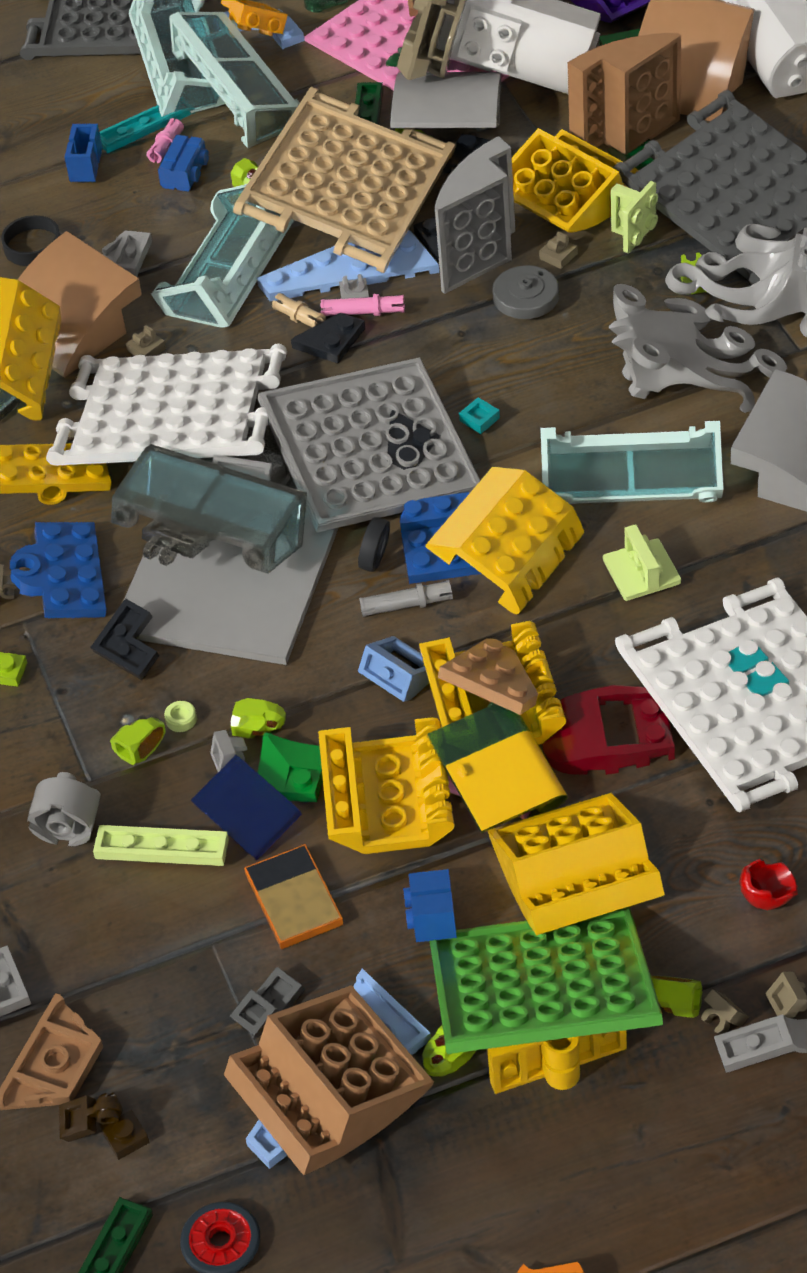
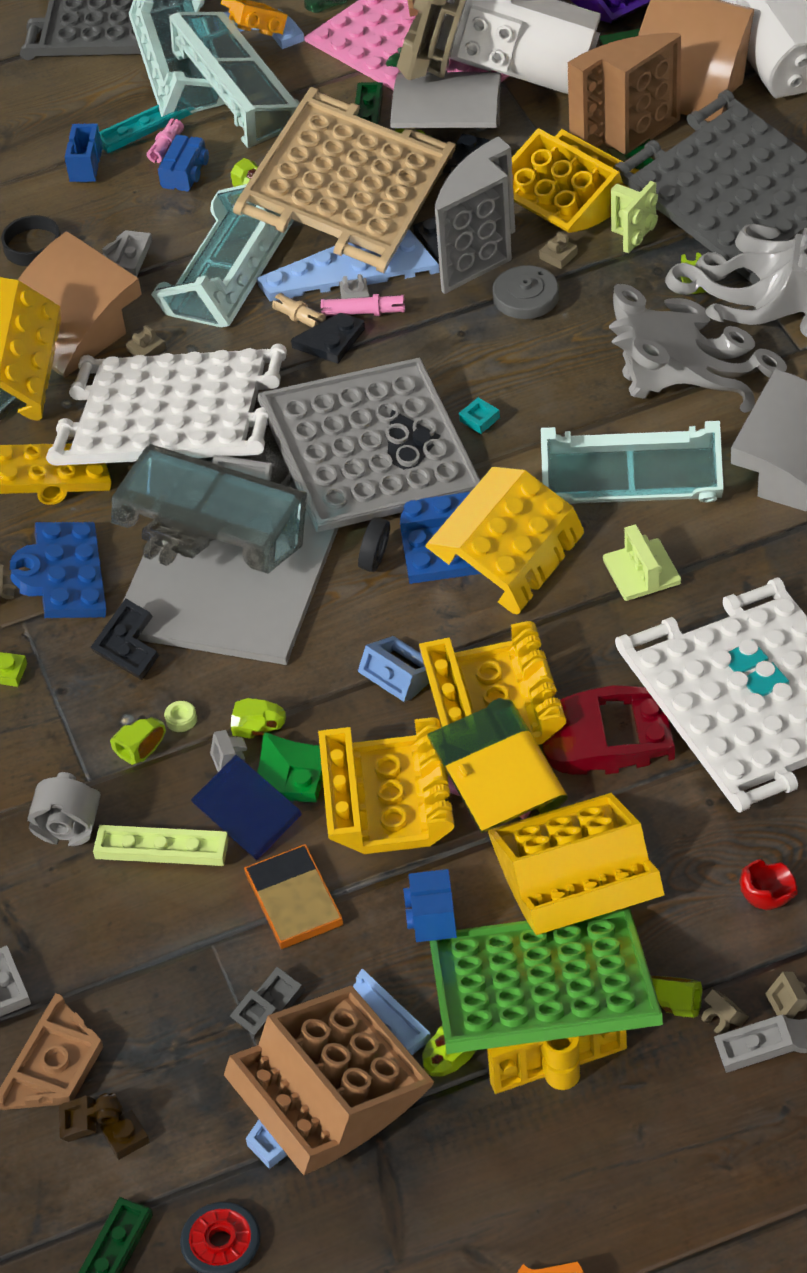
light grey pin [359,580,453,617] -> none
medium nougat plate [438,638,538,715] -> none

